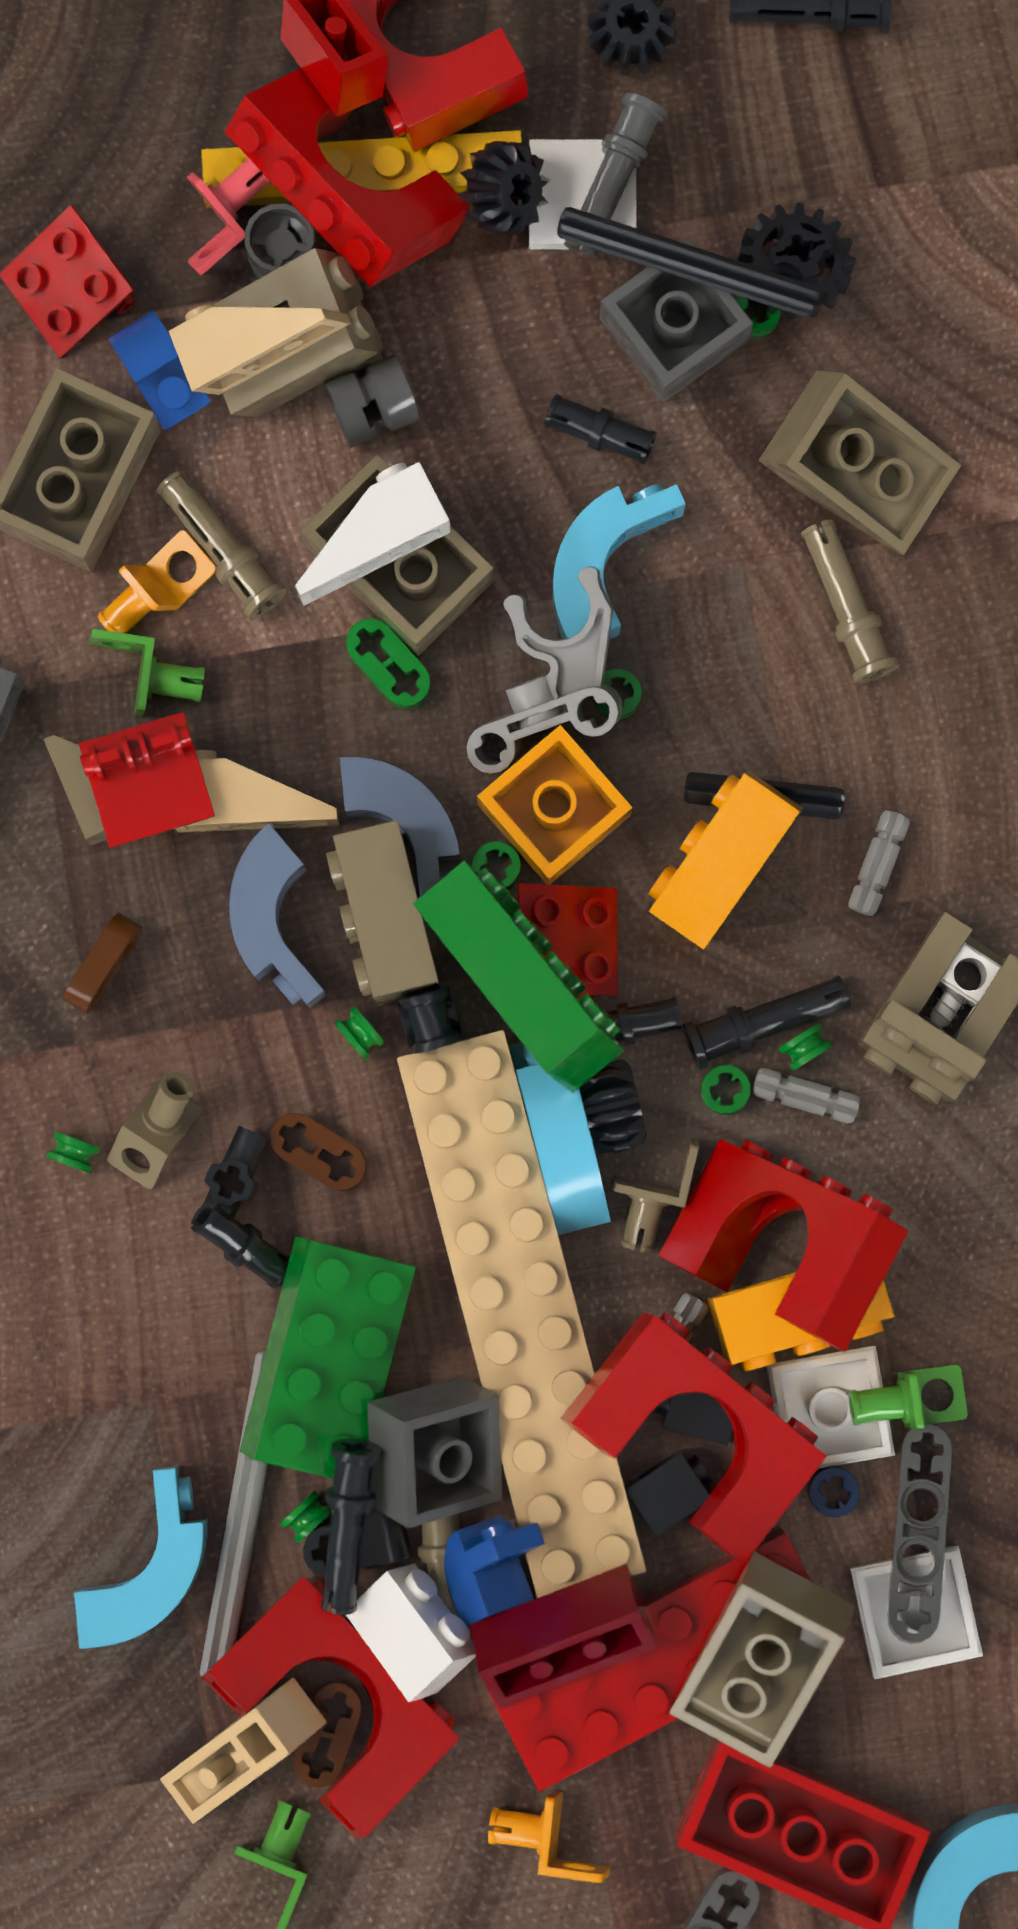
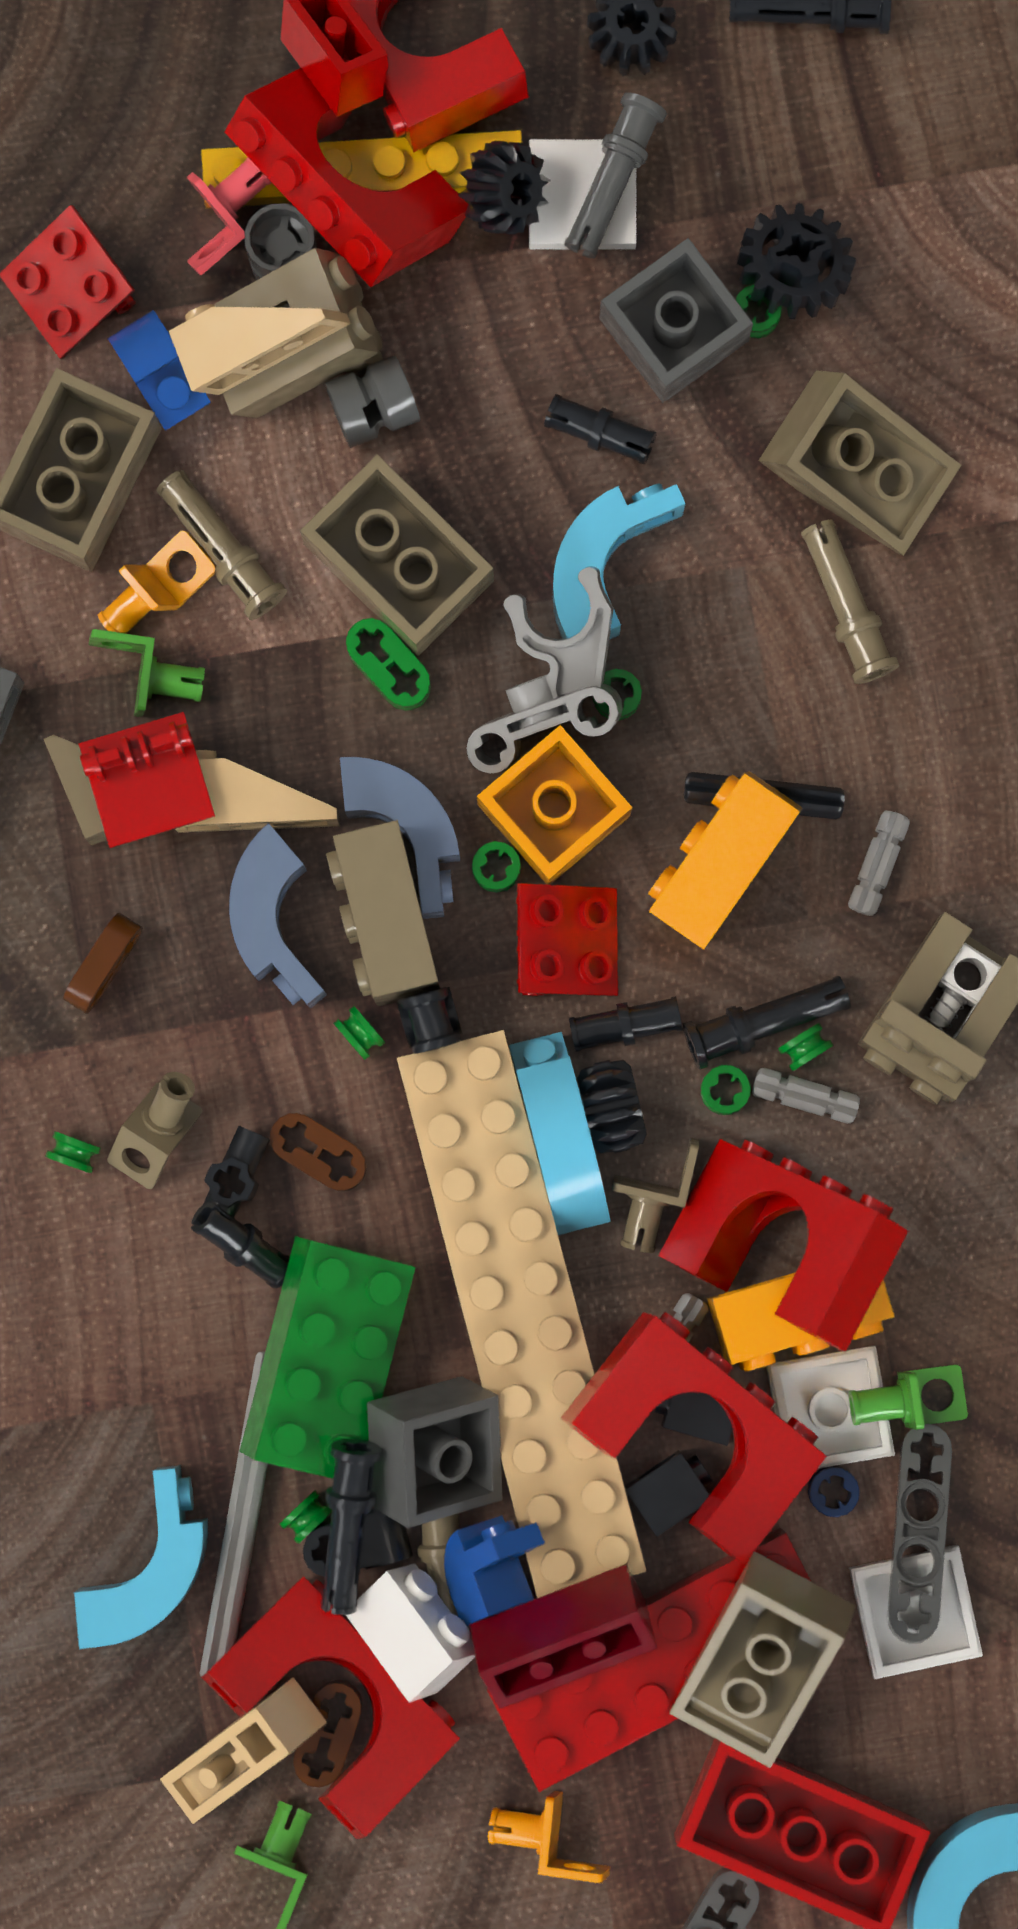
white slope [295,462,450,606] -> none
green brick [412,861,624,1093] -> none
black axle [557,207,820,318] -> none

